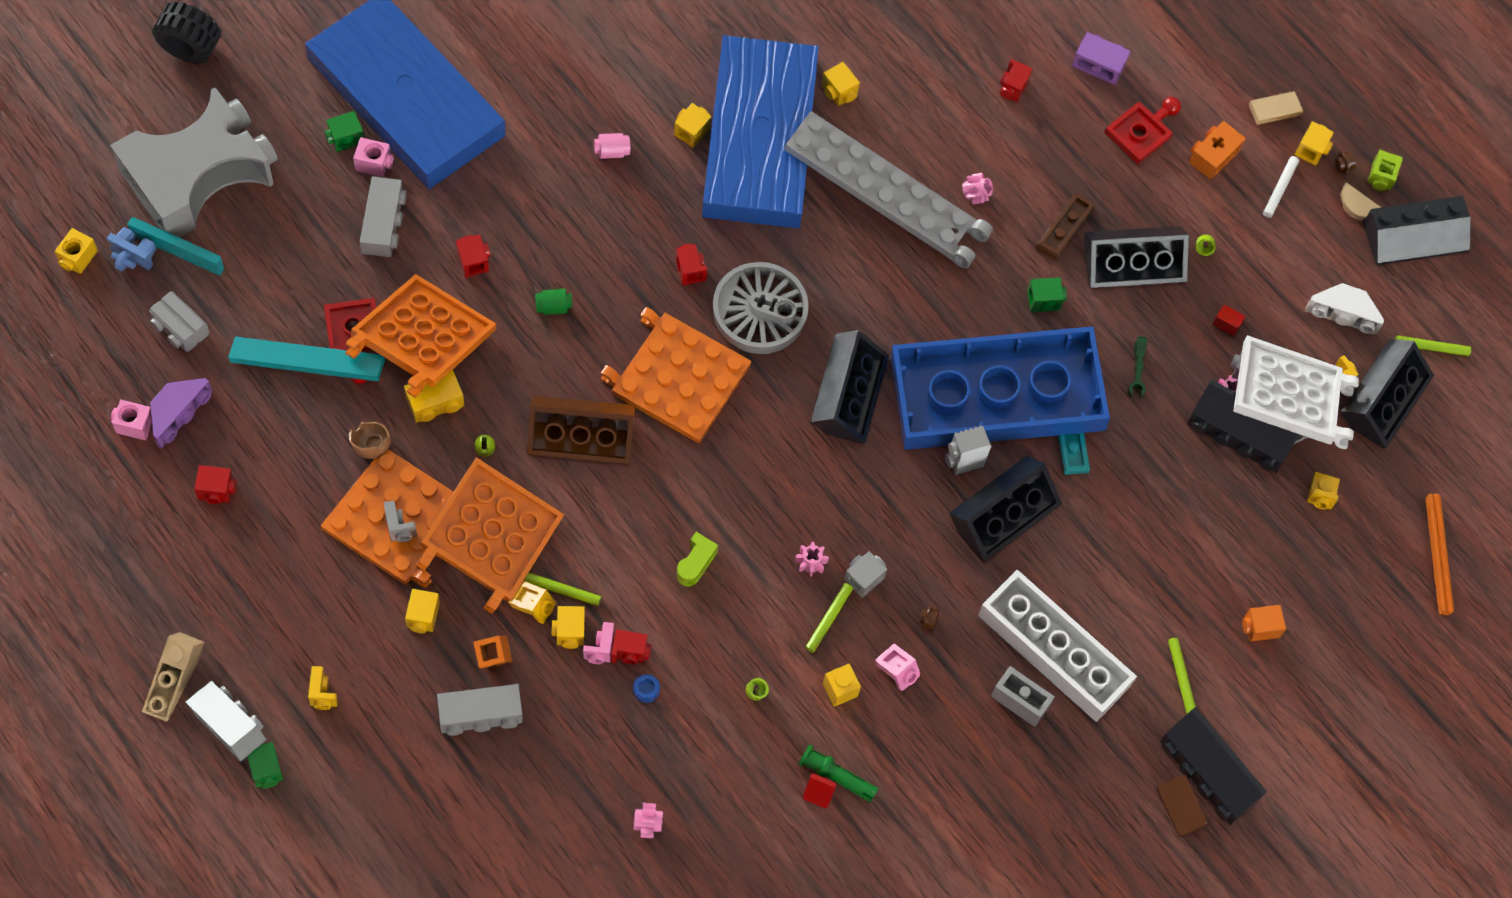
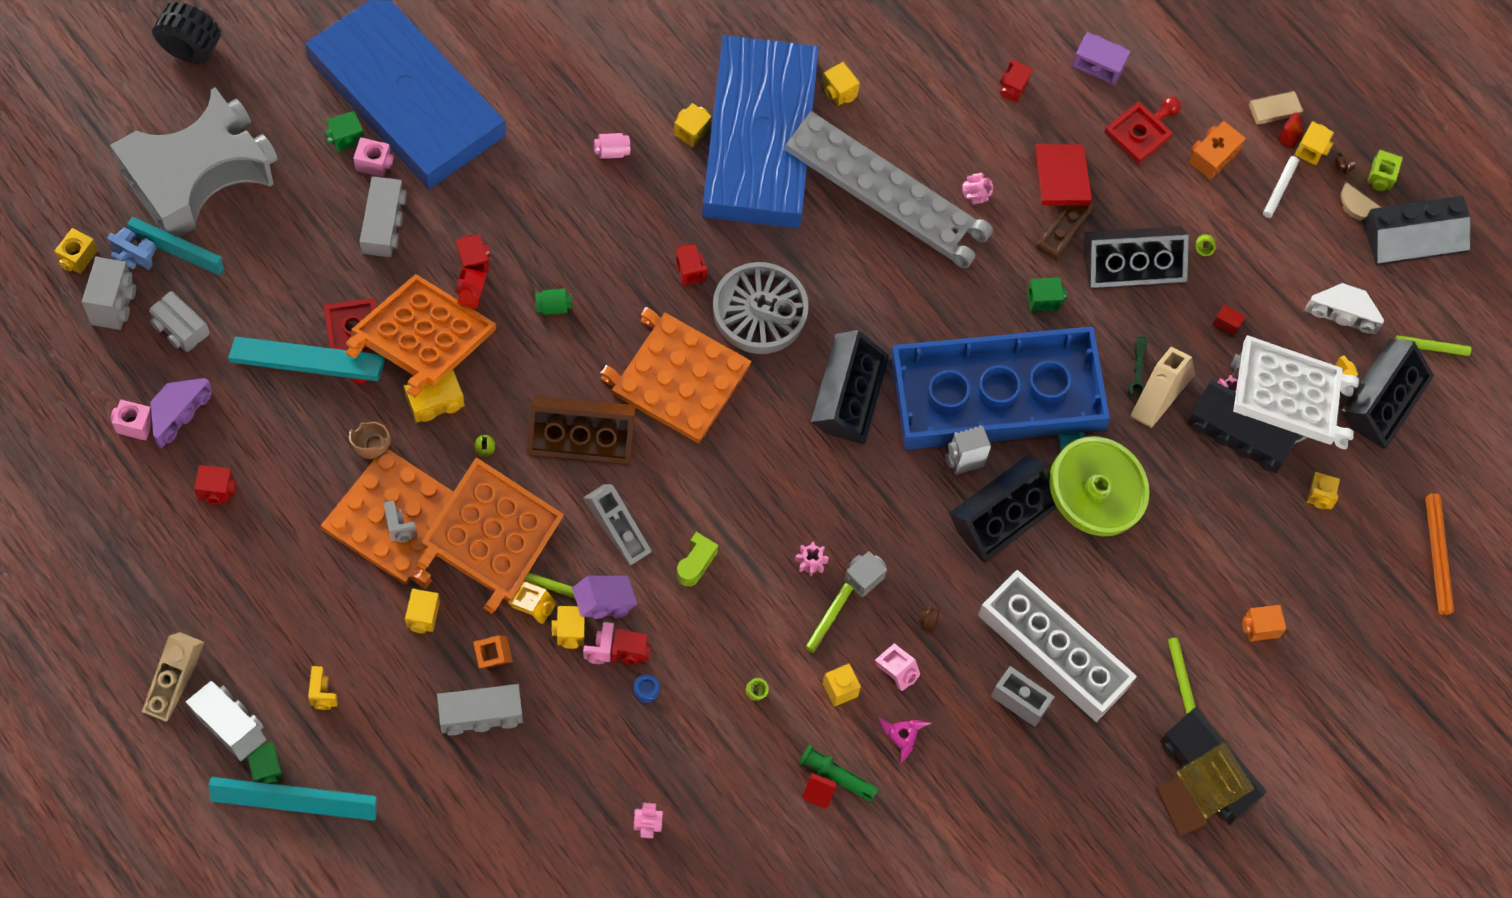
none -> light grey brick [82,257,136,330]
none -> teal tile [209,777,377,821]
none -> red brick [455,267,487,309]
none -> medium lavender brick [572,576,637,619]
none -> light grey slope [583,484,652,566]
none -> dark pink piece [878,716,932,763]
none -> red tile [1035,144,1092,206]
none -> lime dish [1049,436,1149,536]
none -> tan slope [1130,347,1195,428]
none -> clear yellow slope [1177,742,1254,818]
none -> red slope [1278,112,1304,149]

